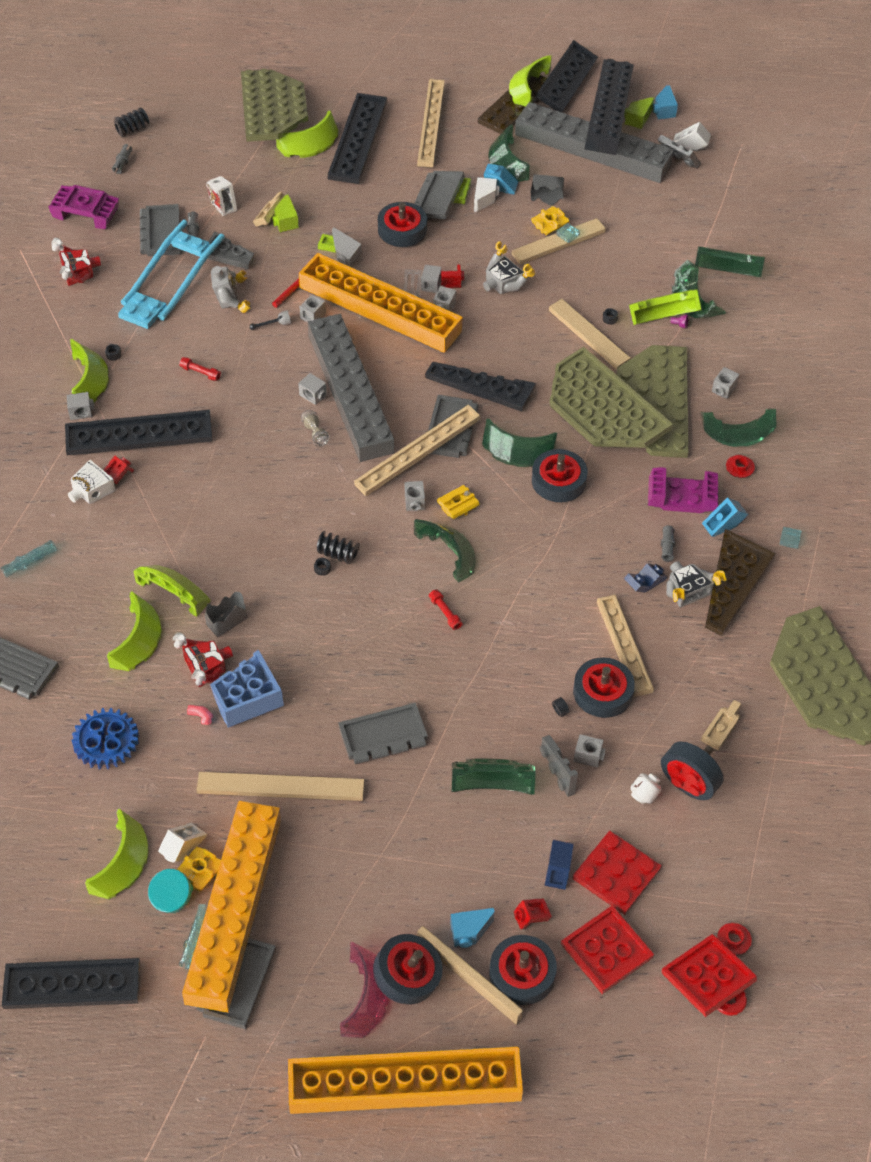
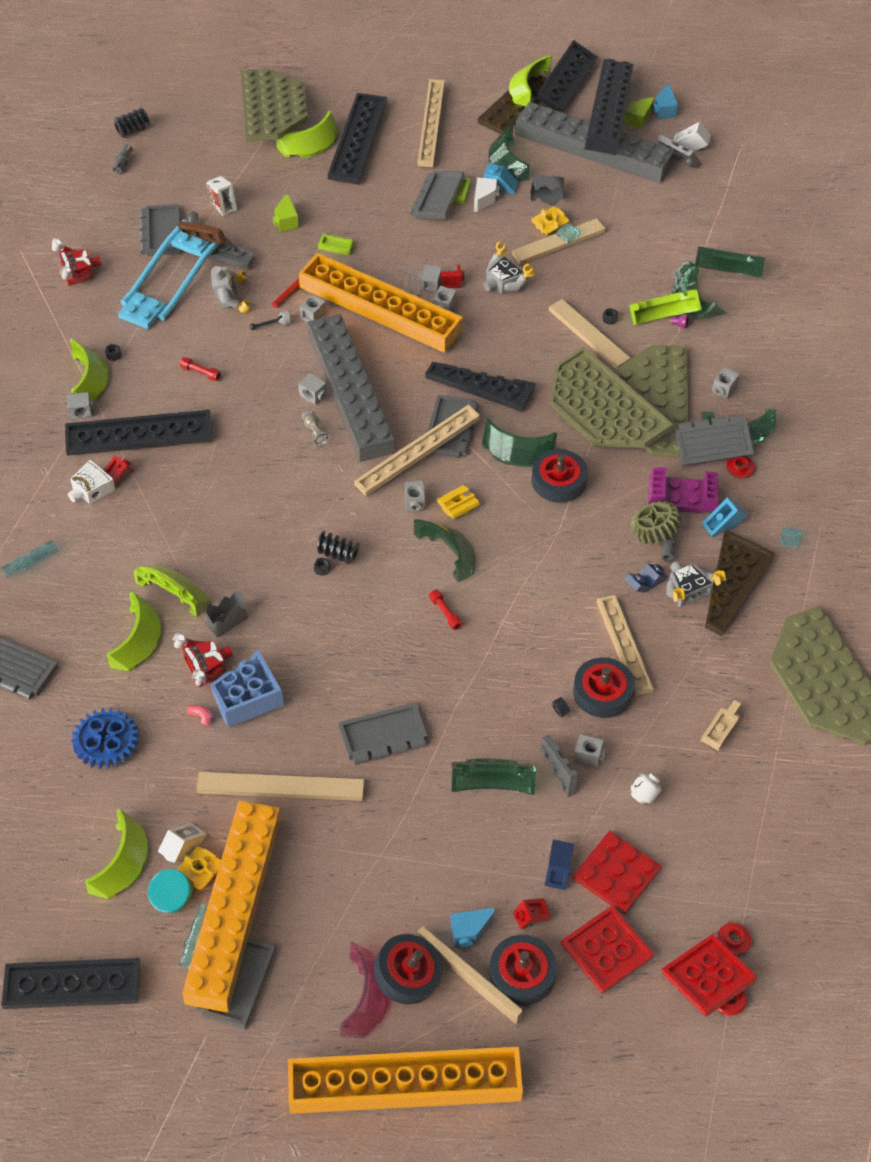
magenta plate [48,185,119,229] -> none
tan hinge [253,191,285,227] -> none
light grey slope [332,228,362,267] -> none
wheel [377,202,427,247] -> none
black wheel [661,741,724,800] -> none
none -> reddish brown tile [178,221,227,244]
none -> olive gear [631,500,682,545]
none -> dark grey hinge [675,414,754,467]

